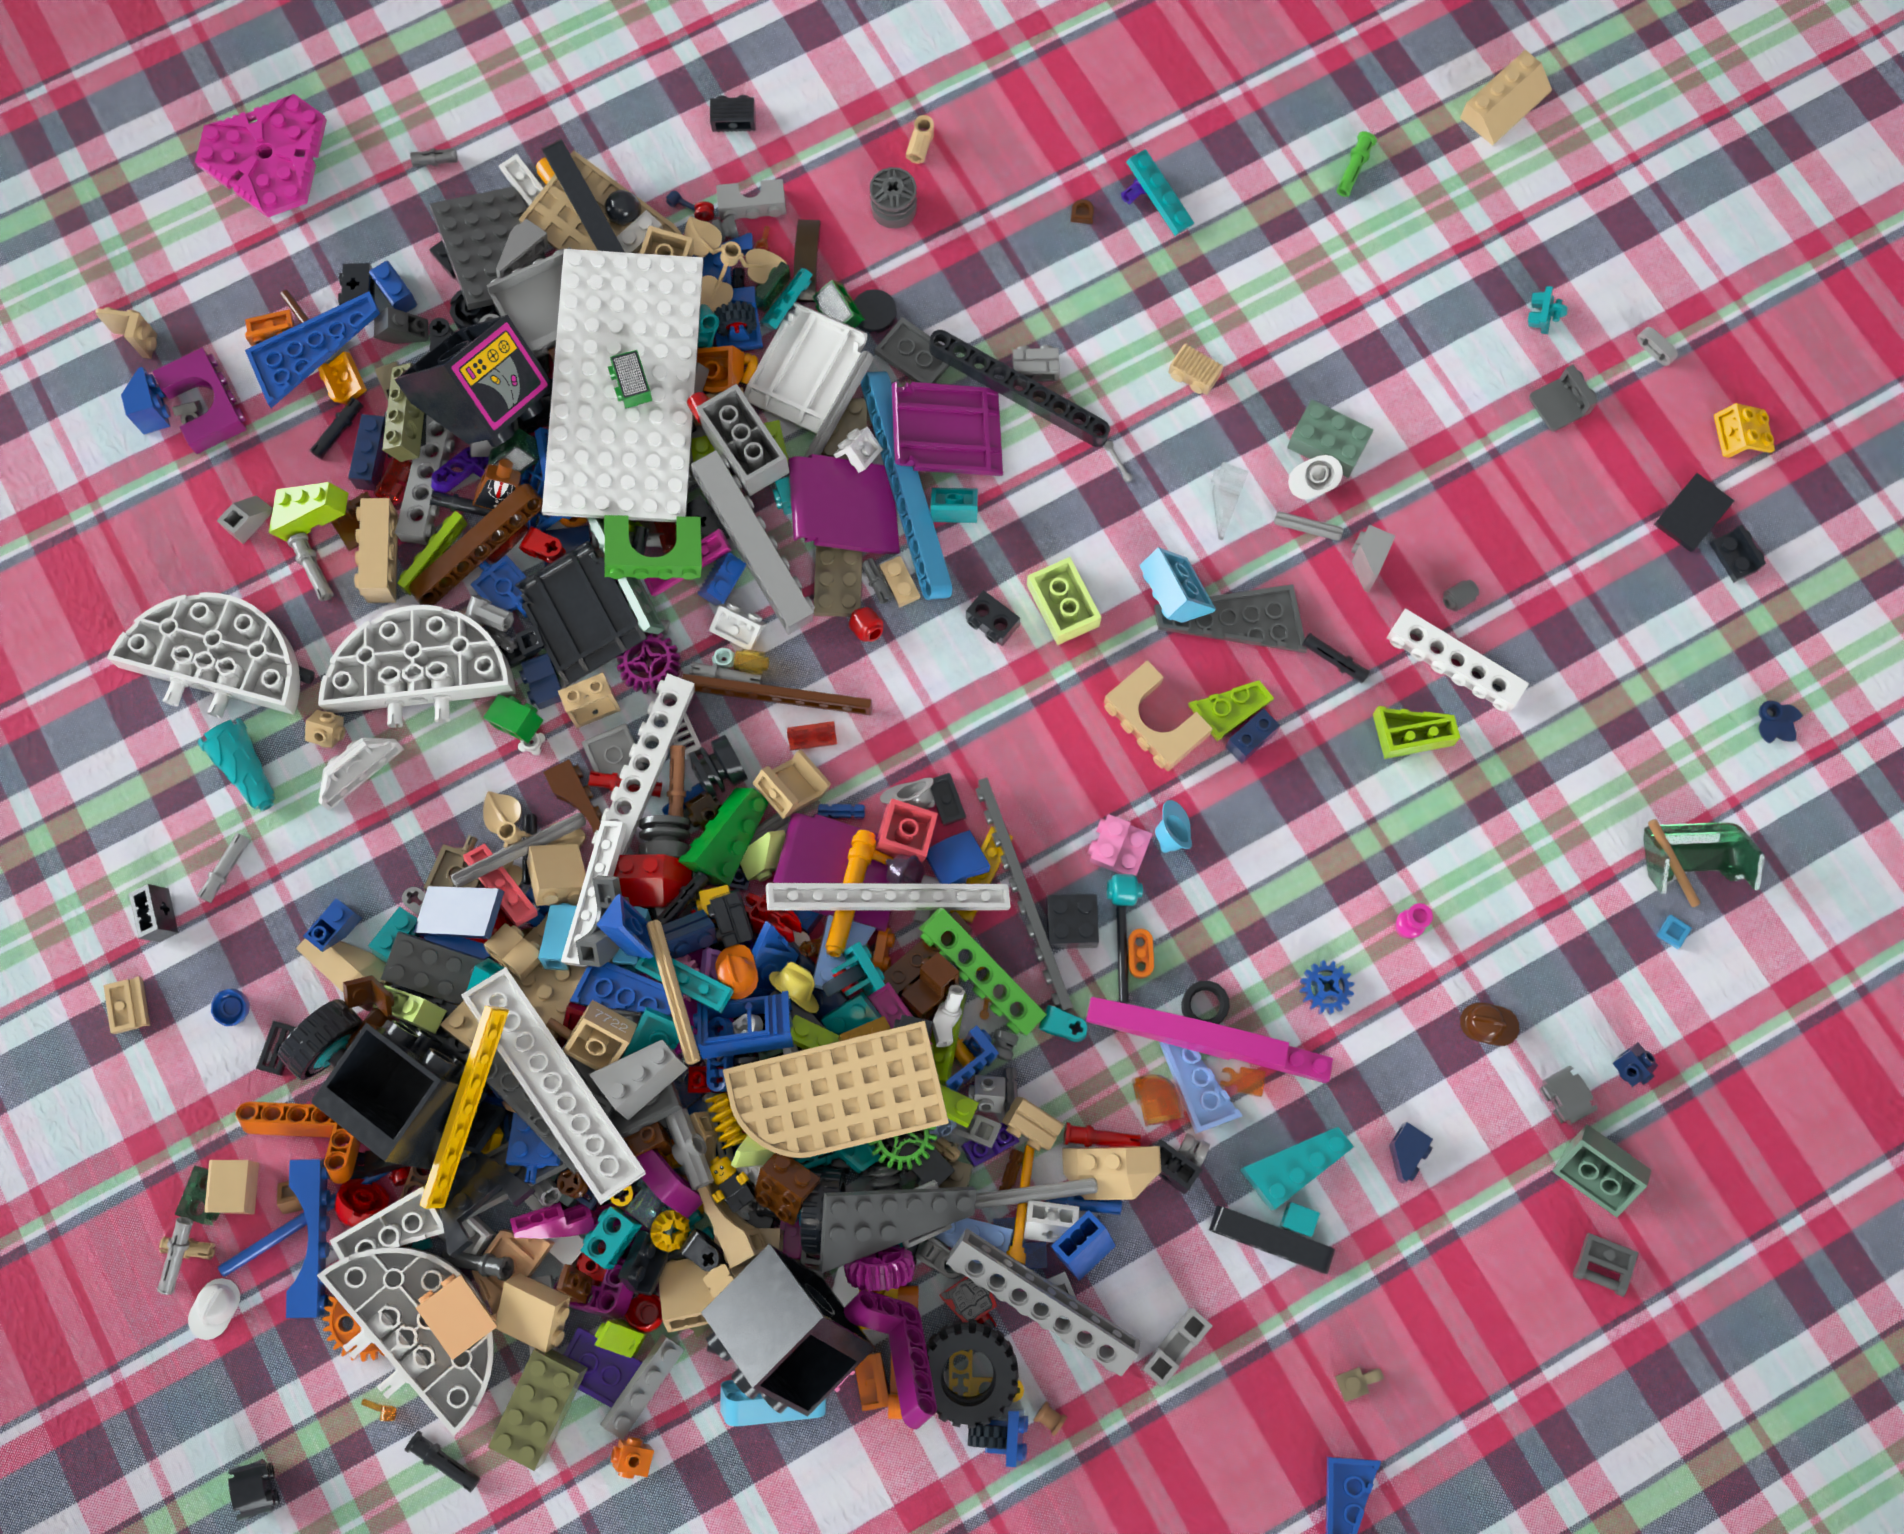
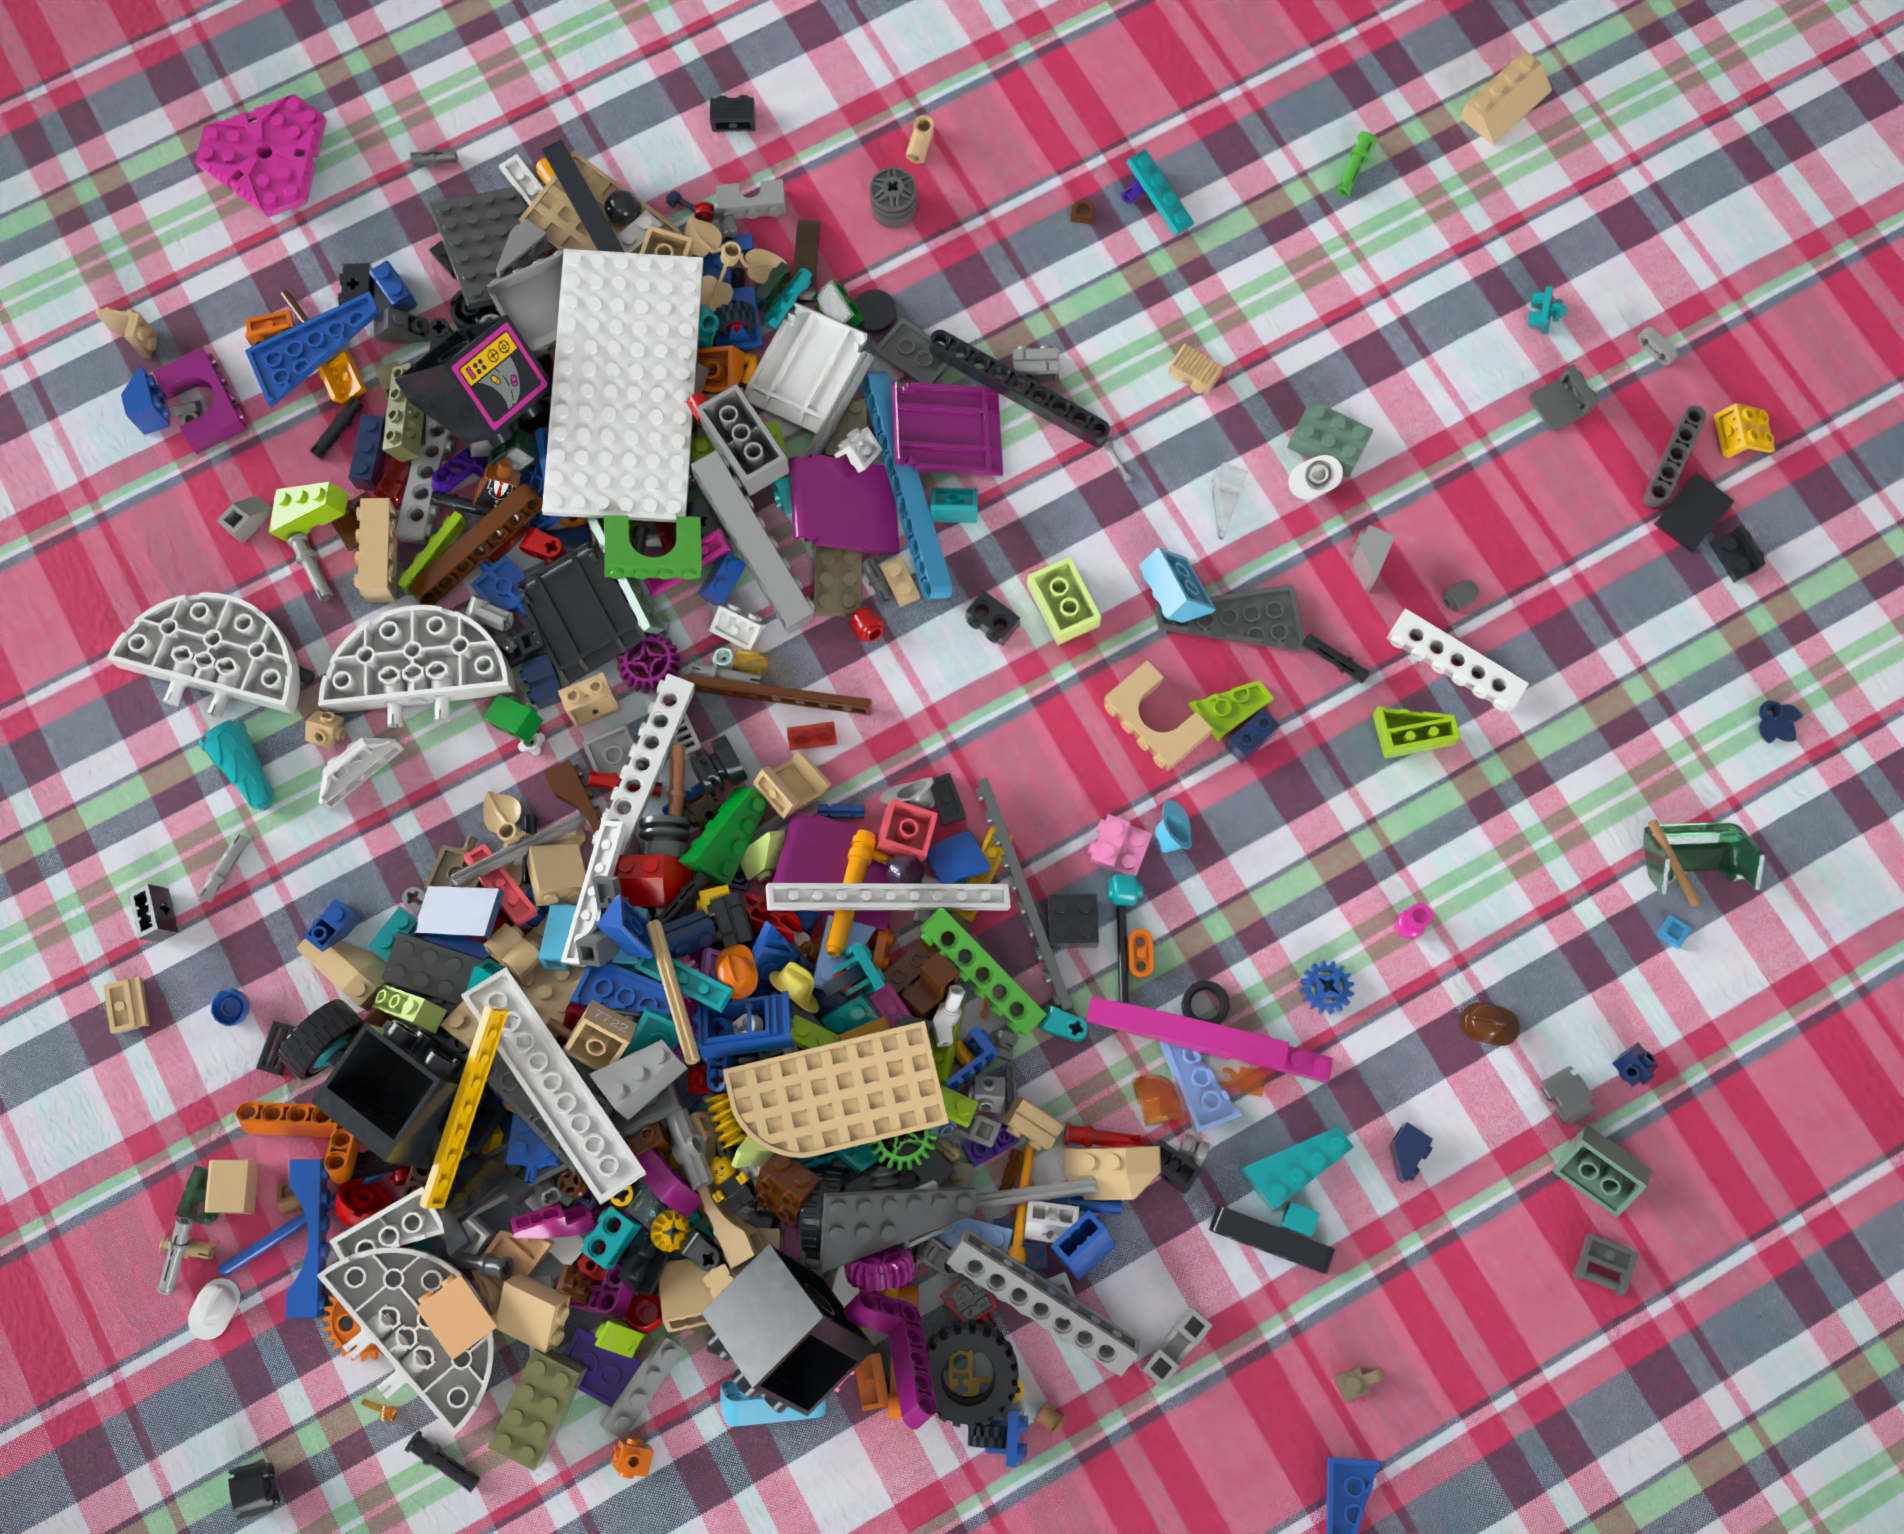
reddish brown bracket [343,975,394,1017] -> none
brick [608,350,652,409] -> none
clear orange hand [755,226,770,251] -> none
light grey axle [1274,511,1343,541] -> none
none -> dark grey beam [1643,405,1706,509]

